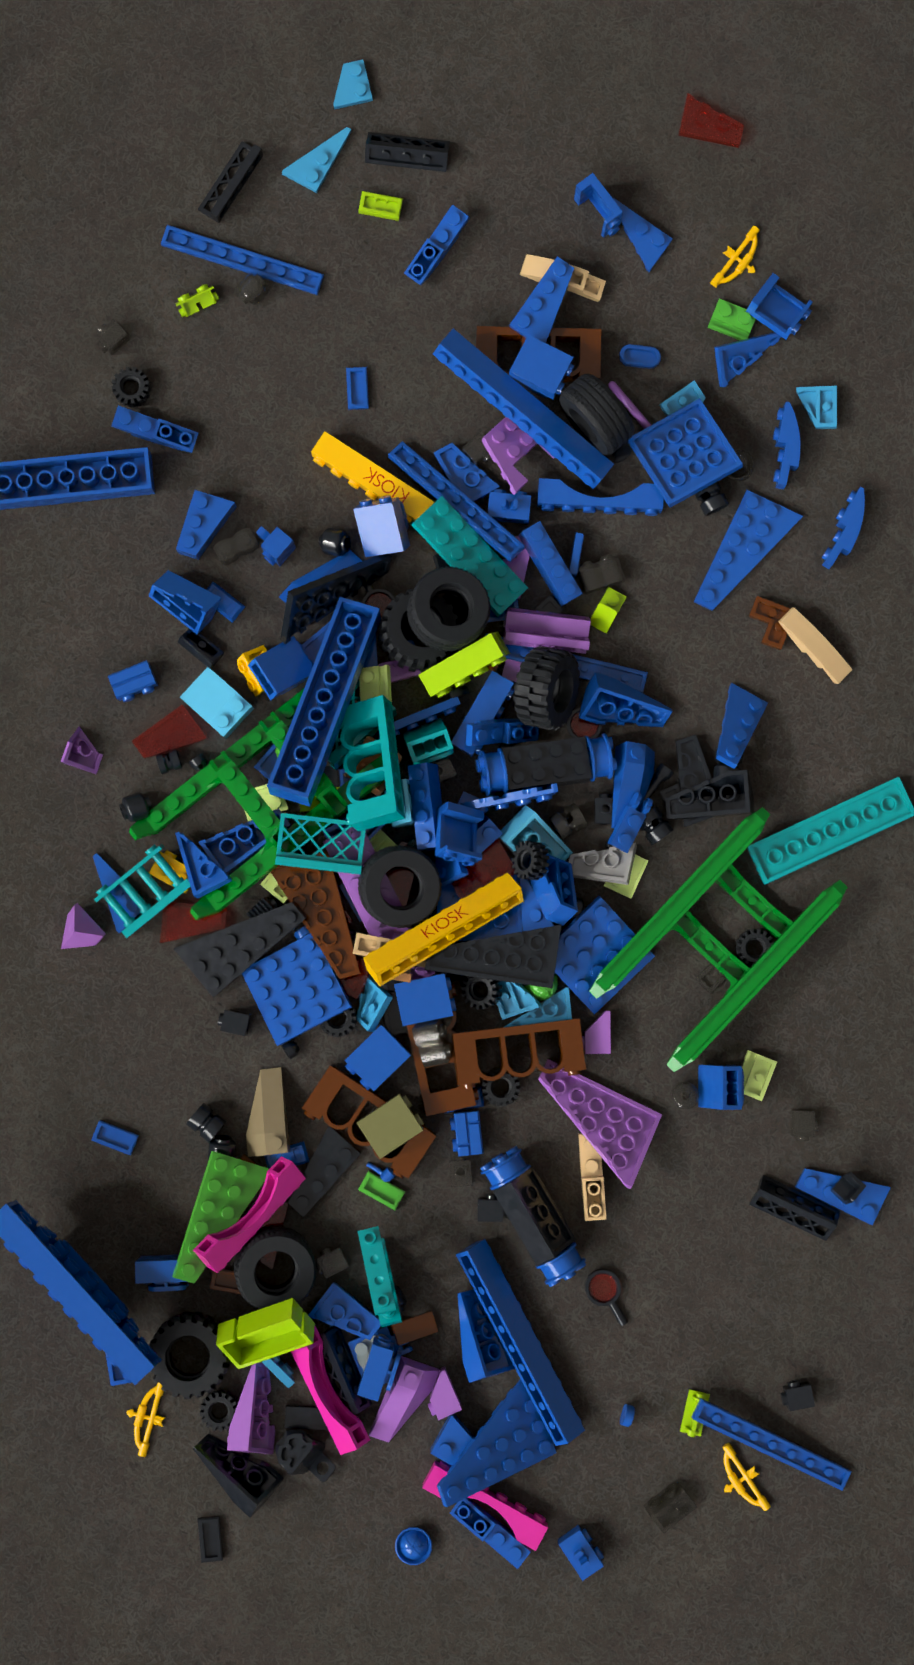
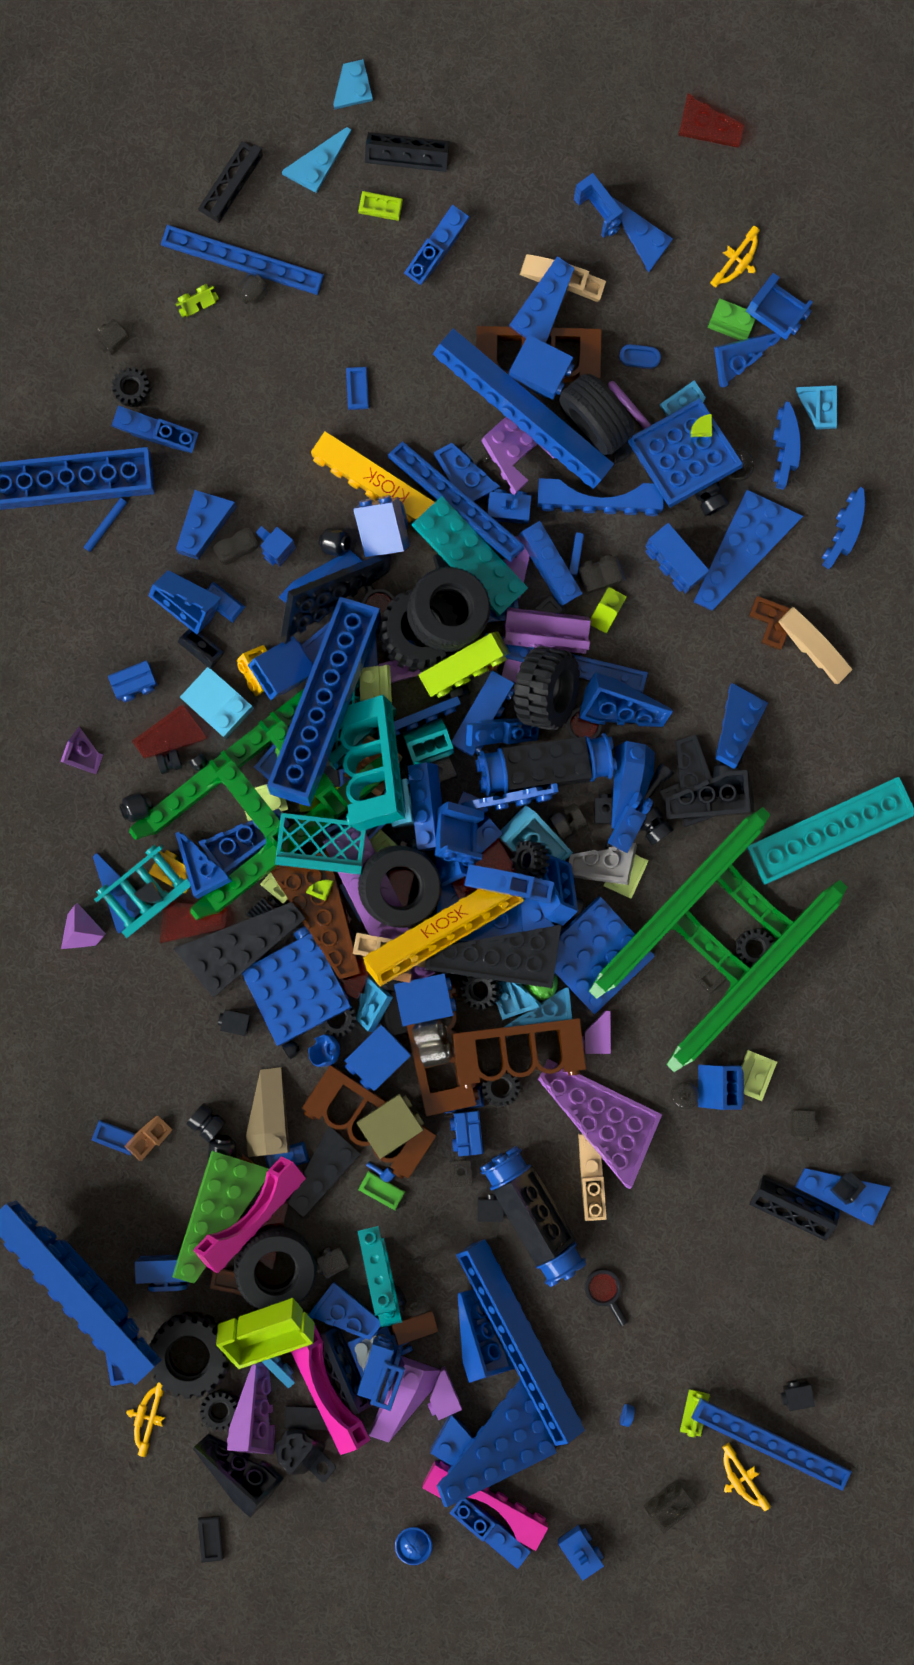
none -> blue bar [83,498,127,552]
none -> medium nougat slope [124,1116,172,1161]
none -> black tile [134,881,164,903]
none -> lime tile [306,880,334,901]
none -> blue hair [308,1034,340,1067]
none -> blue tile [370,1361,405,1411]
none -> blue slope [464,865,554,904]
none -> blue brick [645,523,709,594]
none -> lime tile [691,414,712,437]

